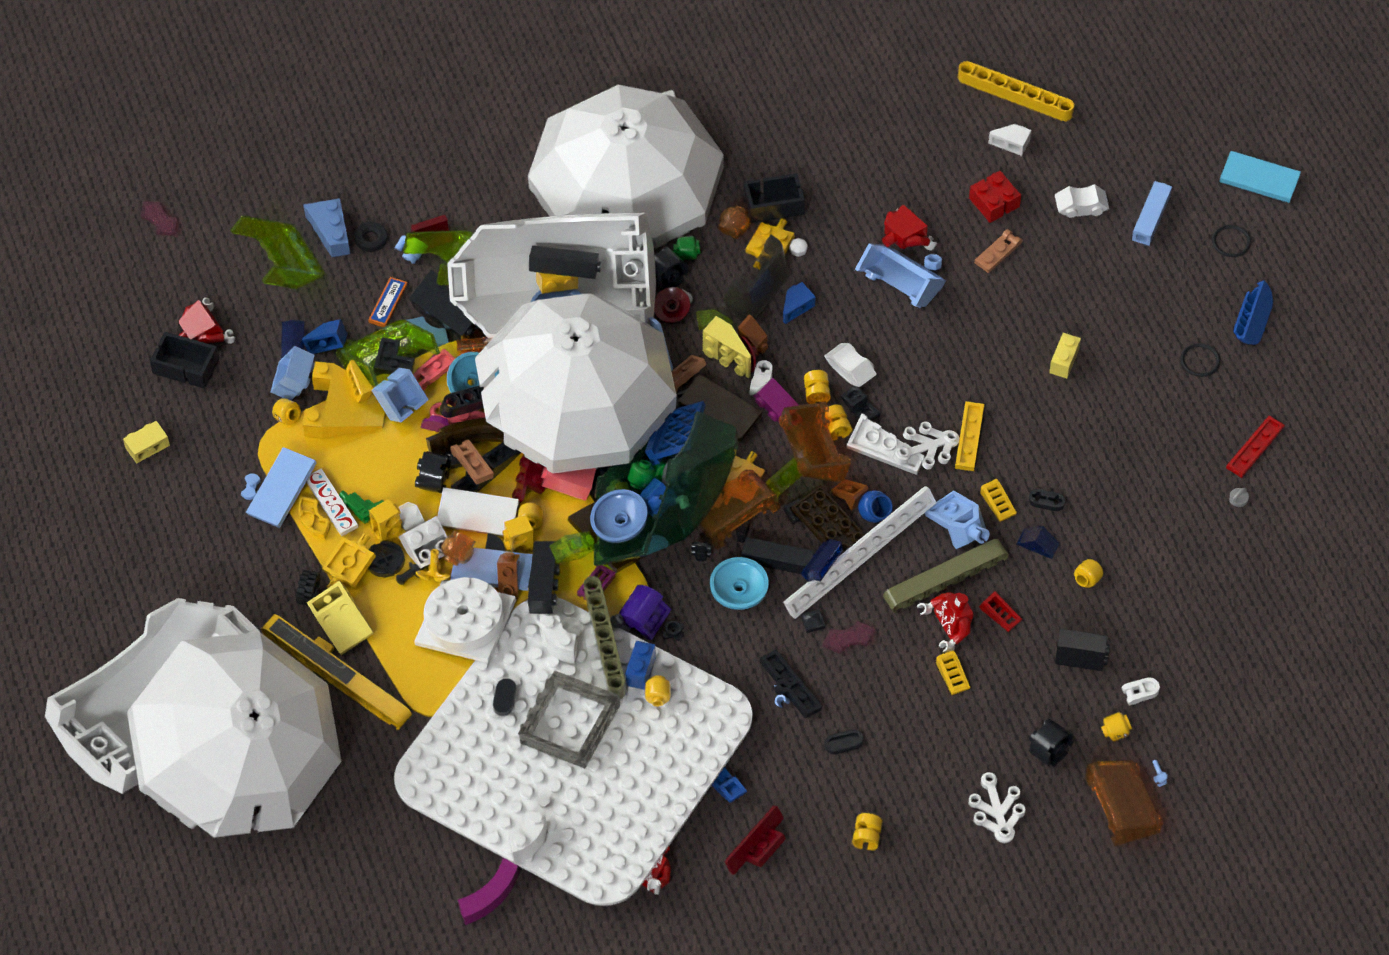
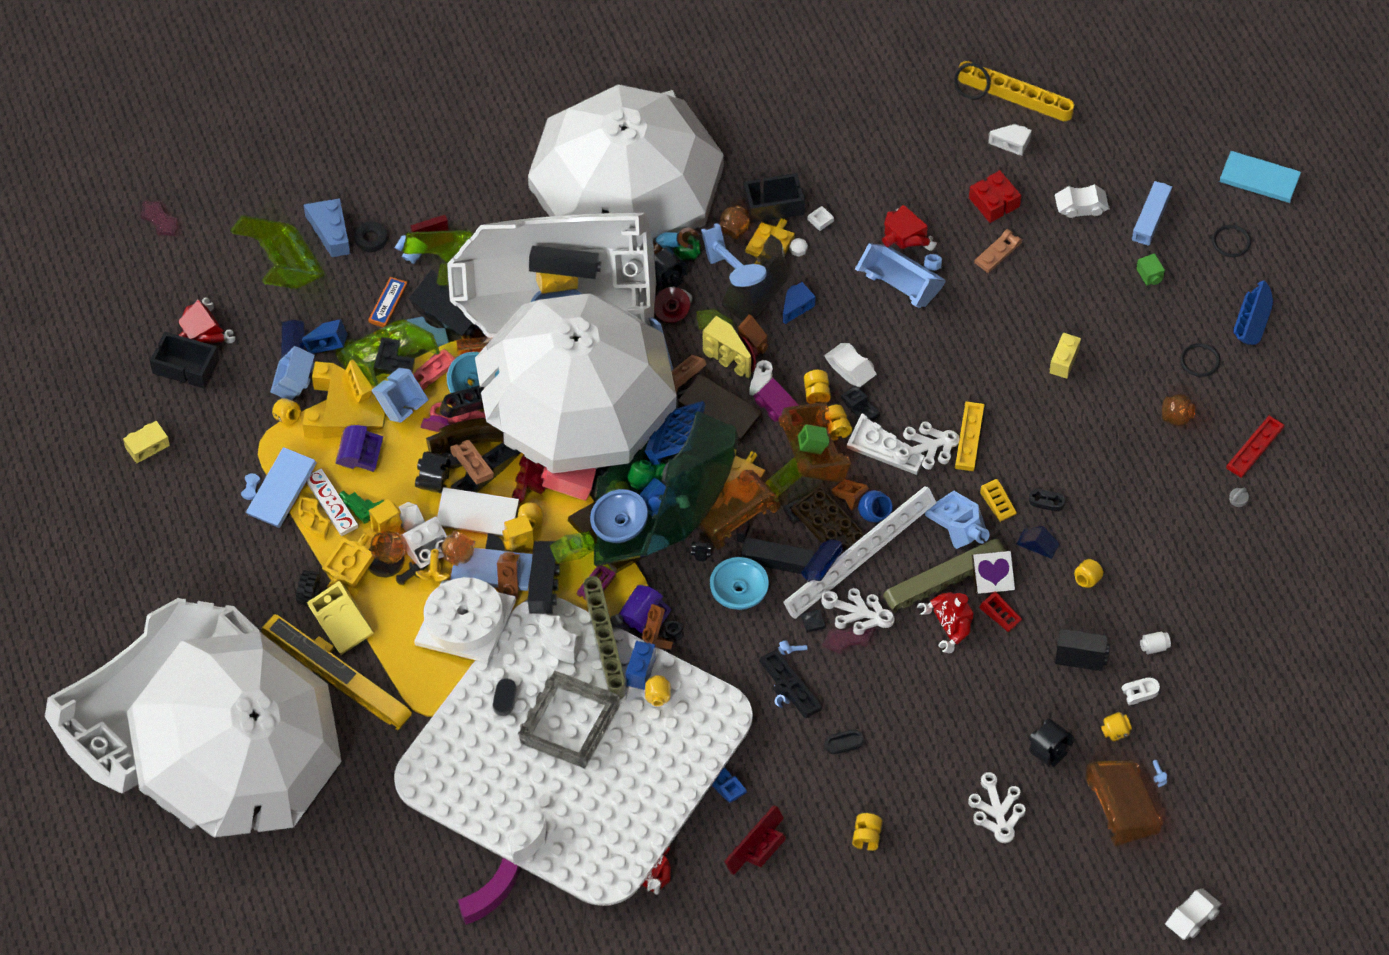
yellow slope [936,650,970,695] -> none
none -> dark purple brick [335,425,383,472]
none -> clear orange piece [370,531,406,564]
none -> dark orange bracket [642,604,673,650]
none -> piece [653,227,701,256]
none -> light blue piece [701,223,767,287]
none -> light blue hand [778,640,807,655]
none -> bright green brick [798,424,829,455]
none -> white plate [808,206,834,231]
none -> white plant [821,588,894,635]
none -> black tyre [954,63,991,100]
none -> tile [971,551,1015,594]
none -> bright green brick [1137,253,1165,286]
none -> white brick [1140,631,1171,654]
none -> clear orange piece [1162,394,1195,426]
none -> white brick [1165,888,1221,940]

